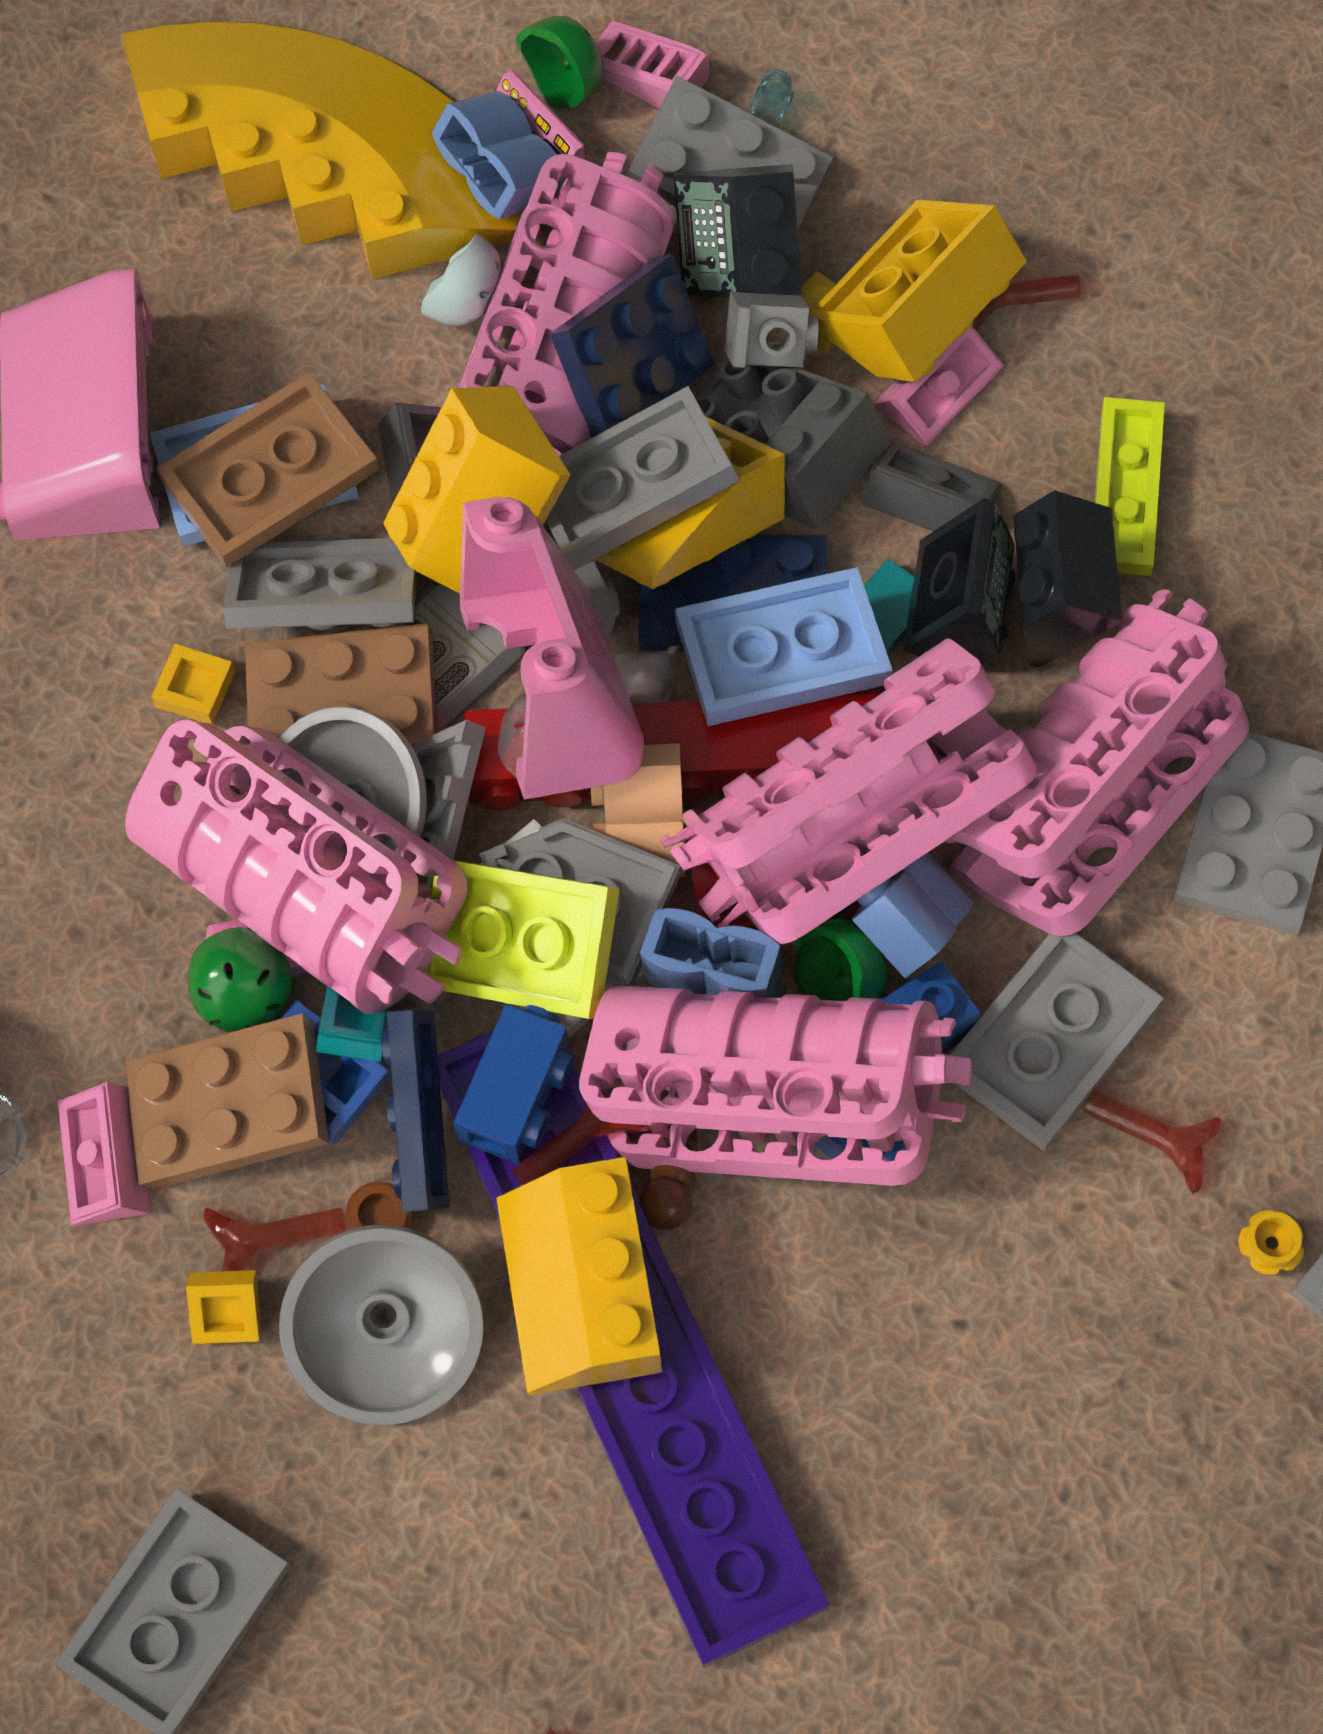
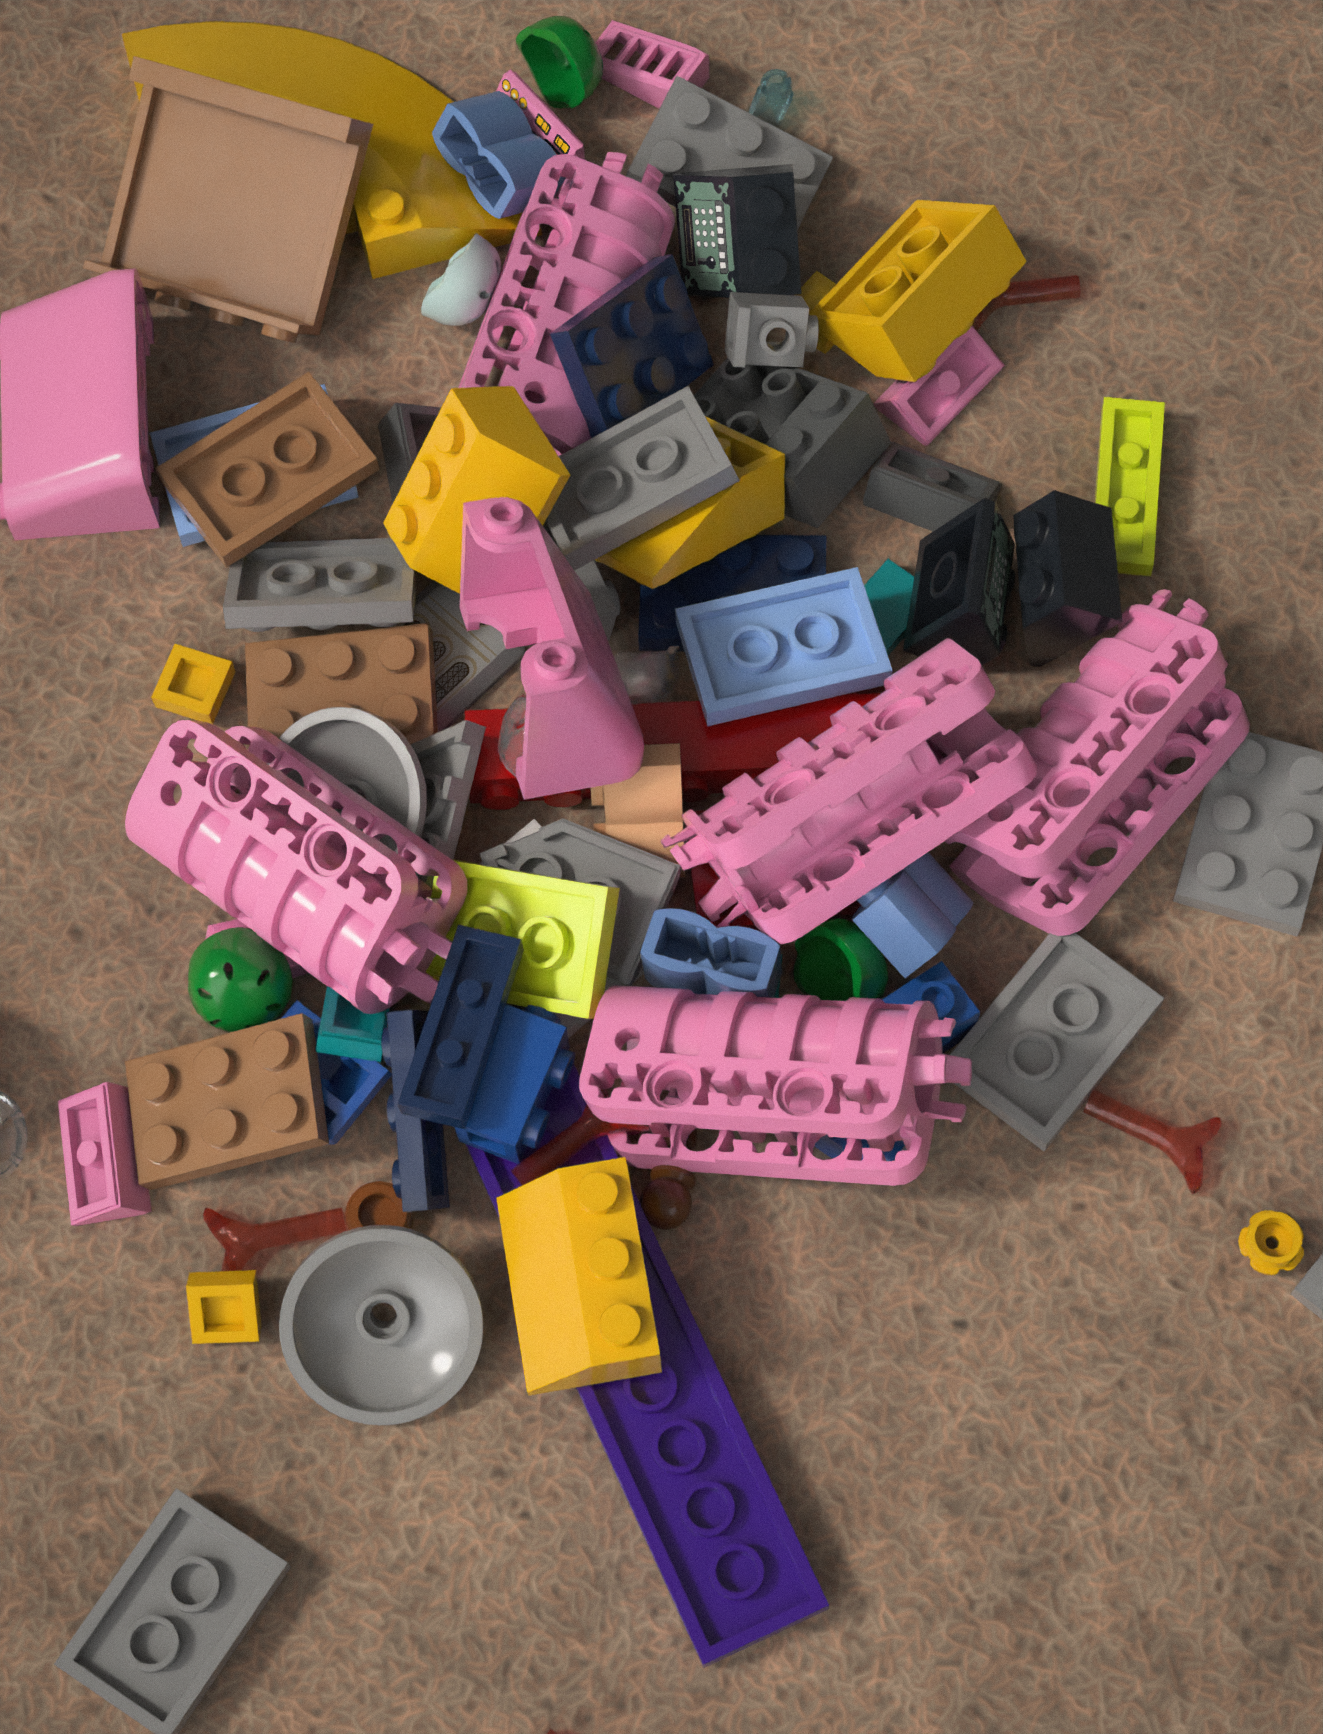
none -> medium nougat panel [83,56,373,343]
none -> dark blue plate [397,925,524,1129]

